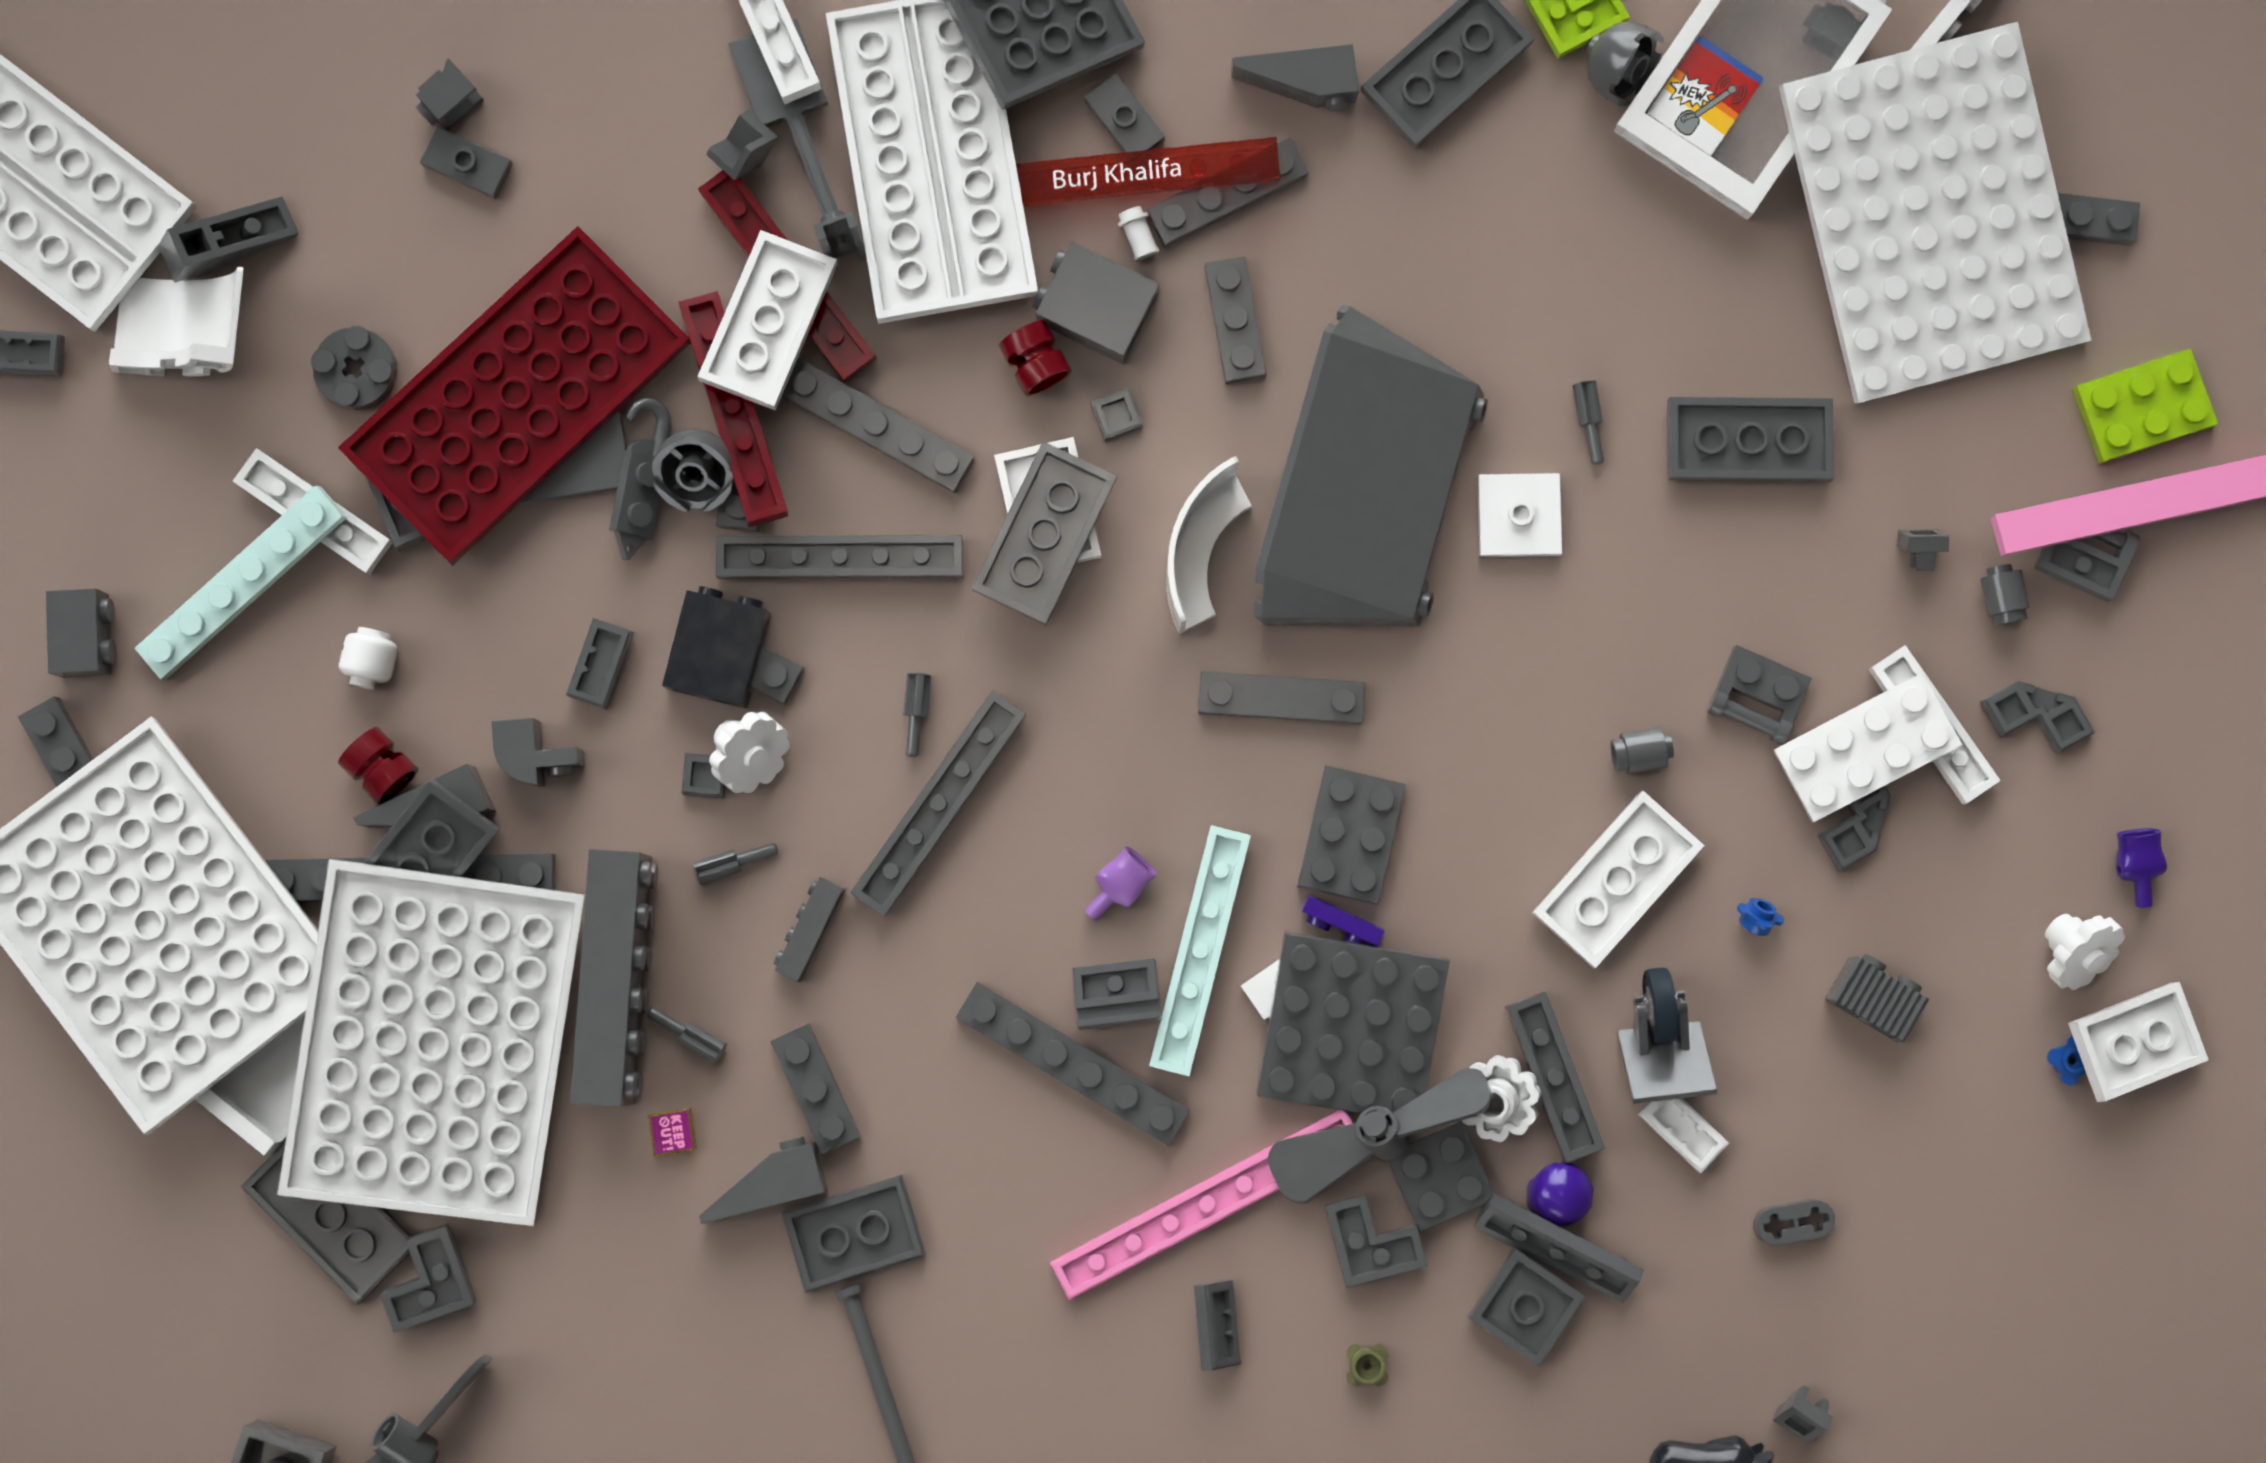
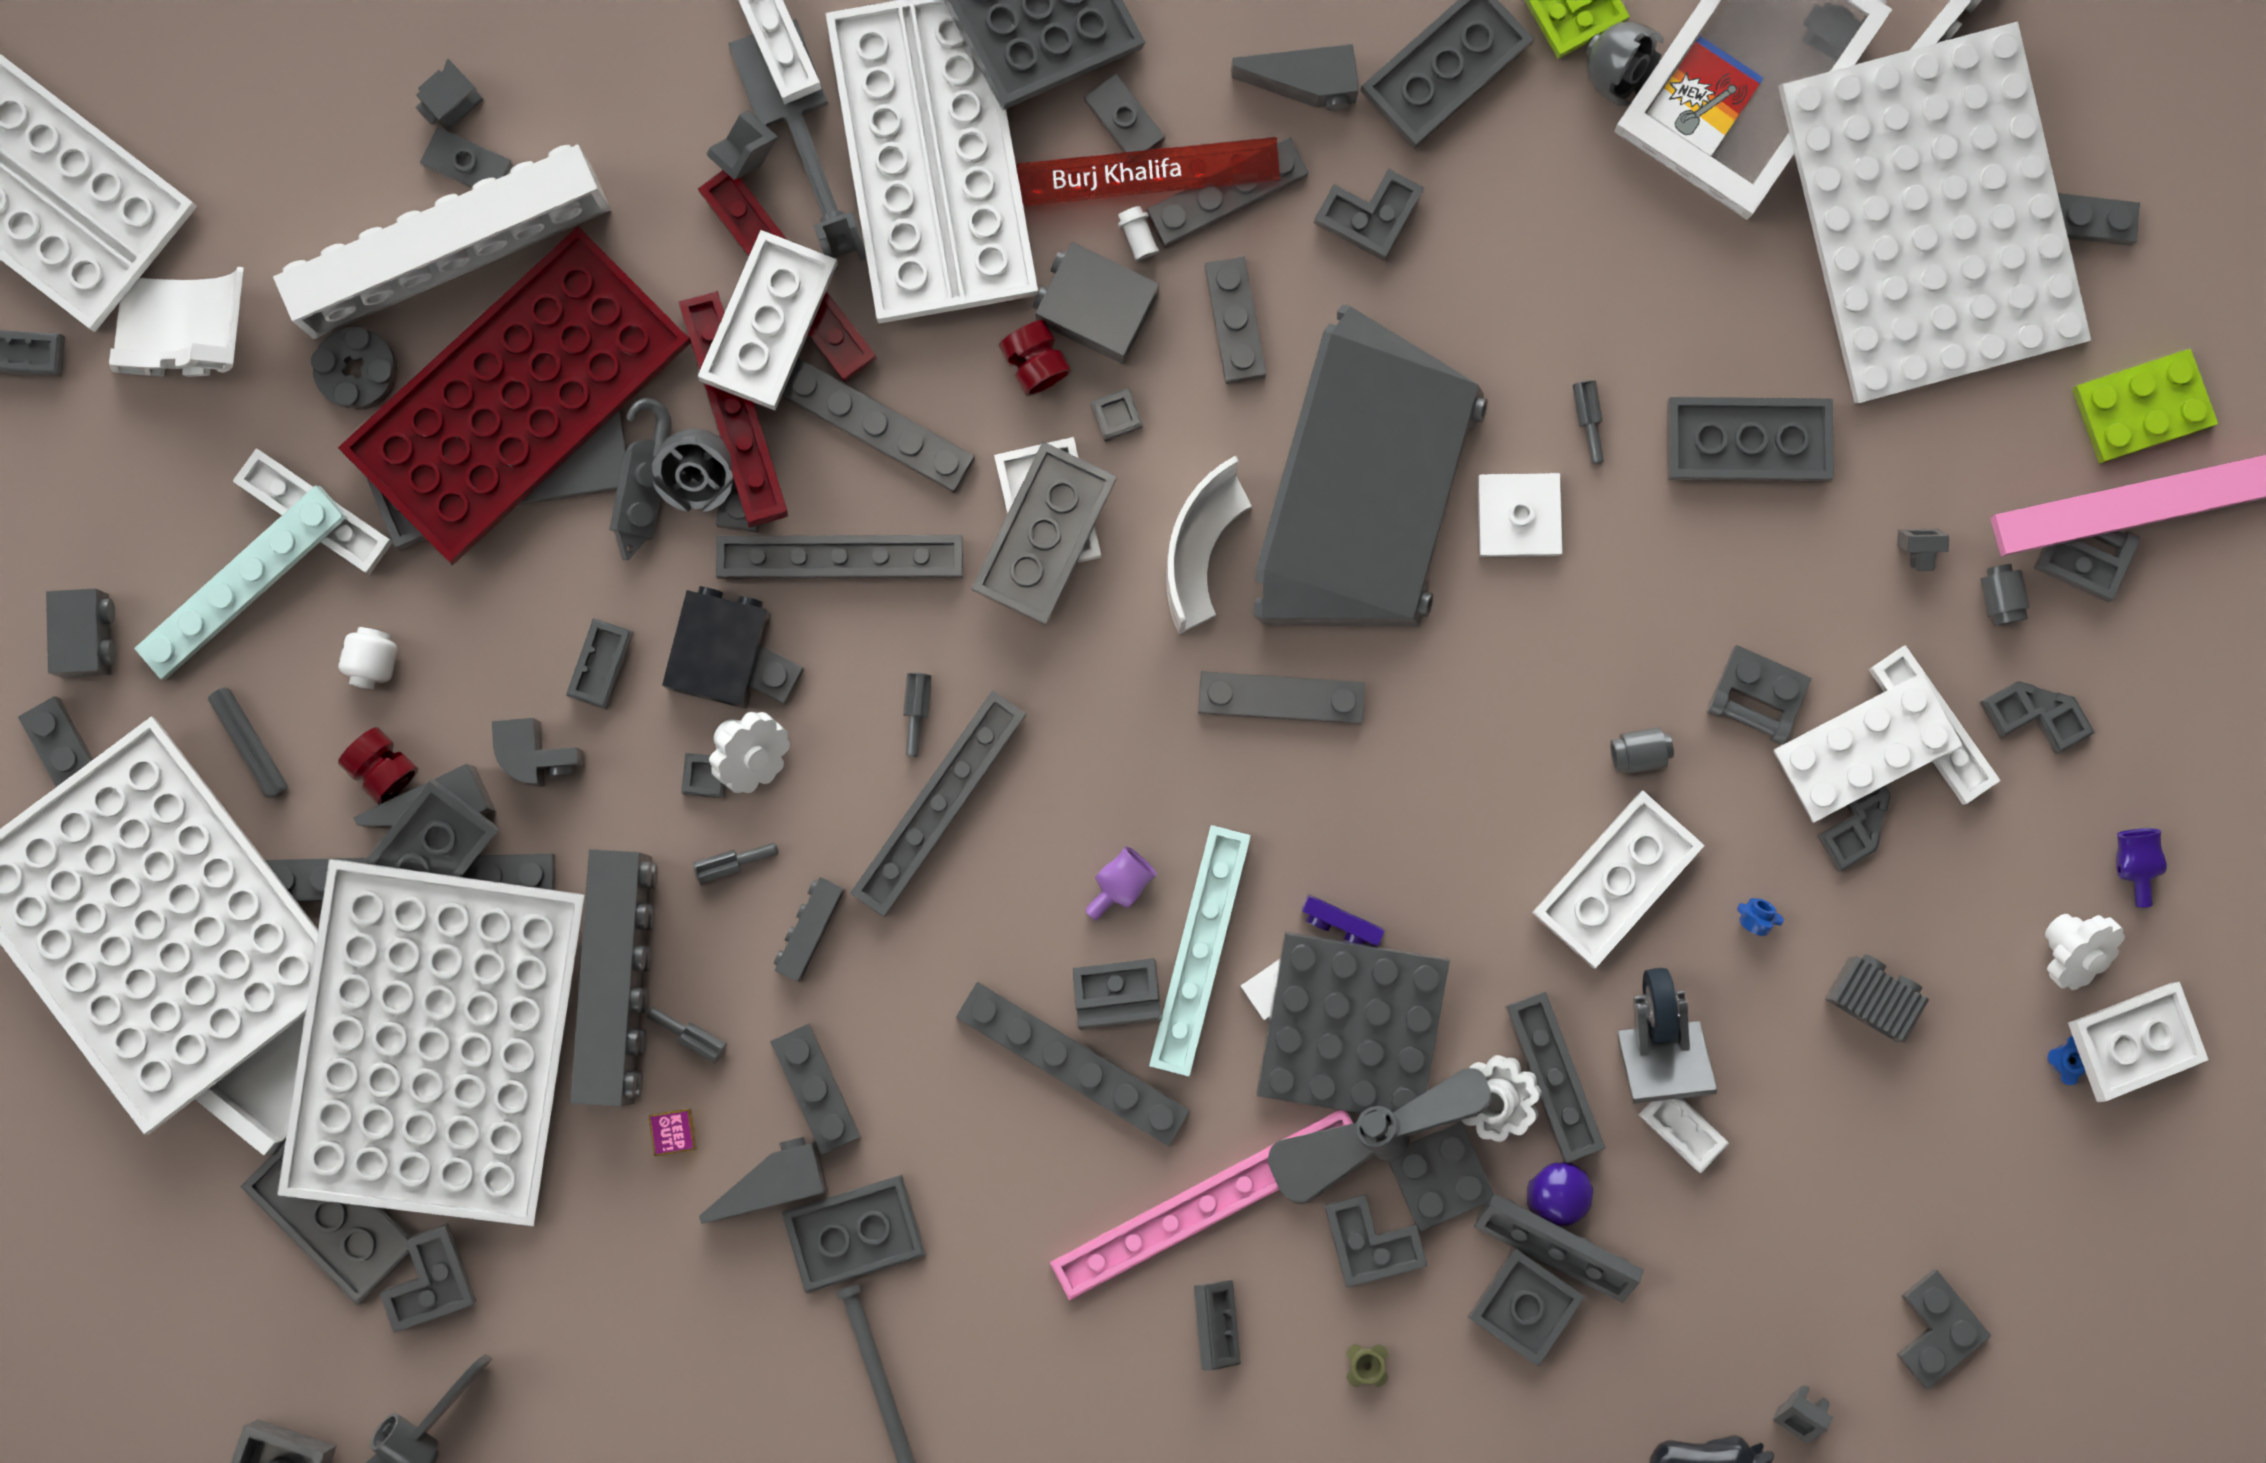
dark grey slope [158,196,299,282] -> none
dark grey plate [1297,765,1406,905] -> none
dark grey beam [1753,1199,1835,1245] -> none
none -> dark grey axle [208,687,288,798]
none -> white brick [273,144,611,339]
none -> dark grey plate [1313,169,1424,261]
none -> dark grey plate [1897,1269,1991,1389]

